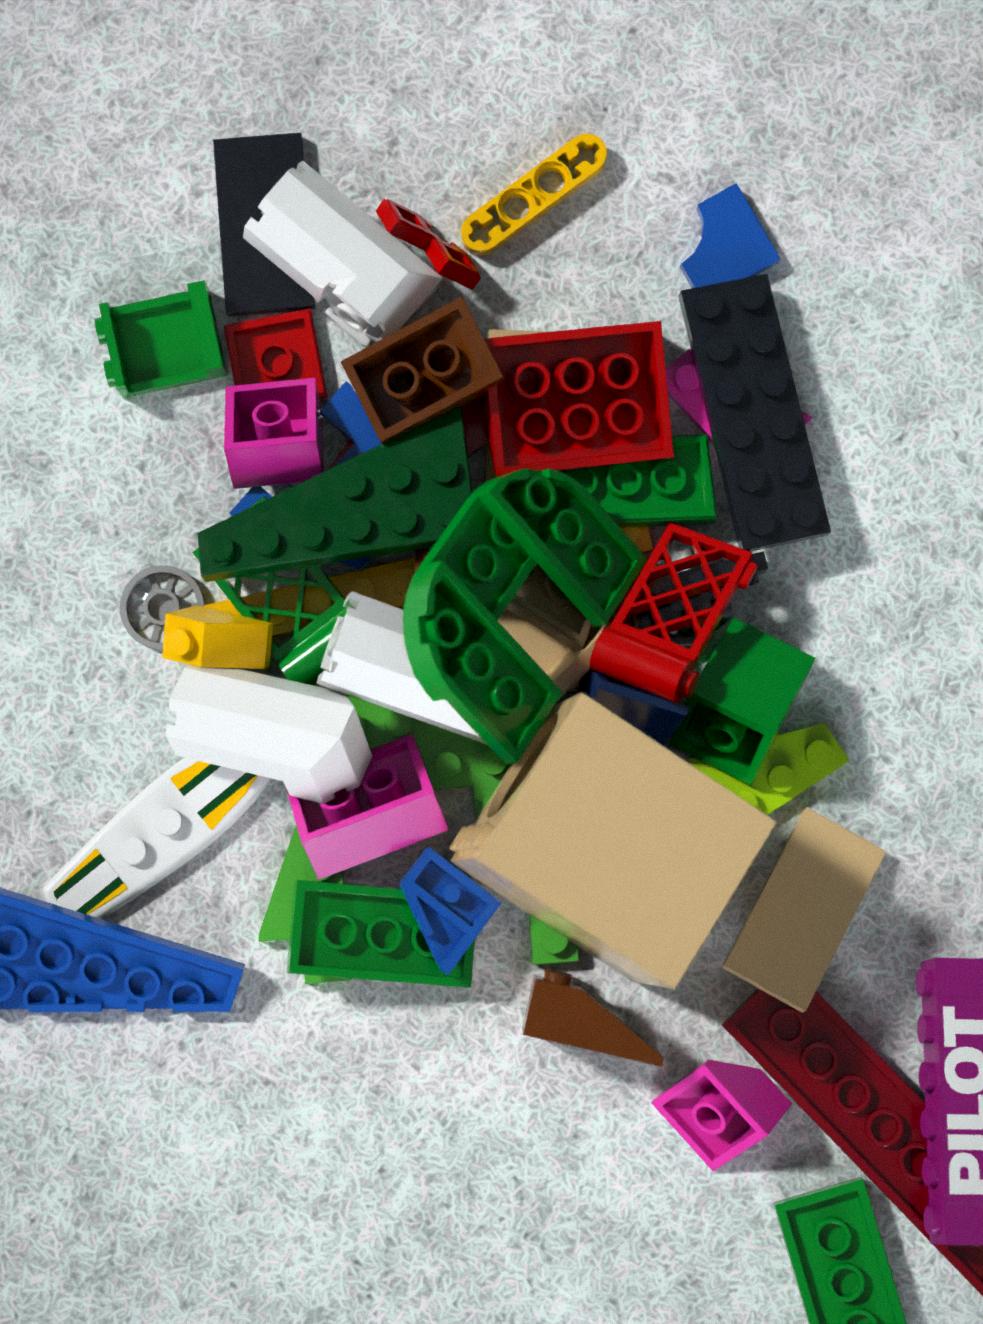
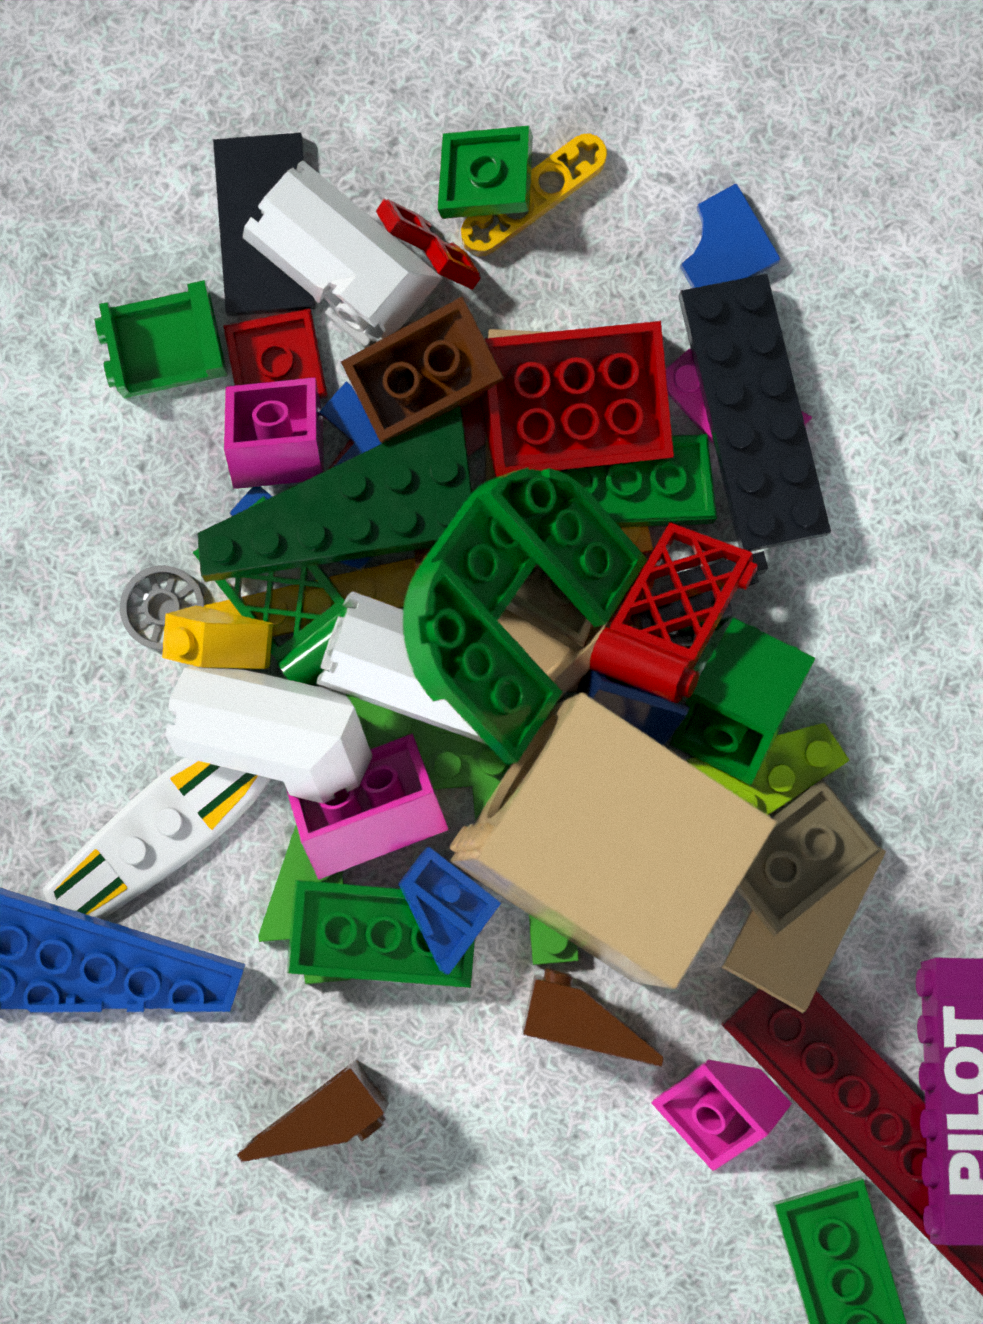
none -> reddish brown slope [236,1060,389,1162]
none -> green plate [437,126,533,219]
none -> dark tan tile [736,779,881,936]

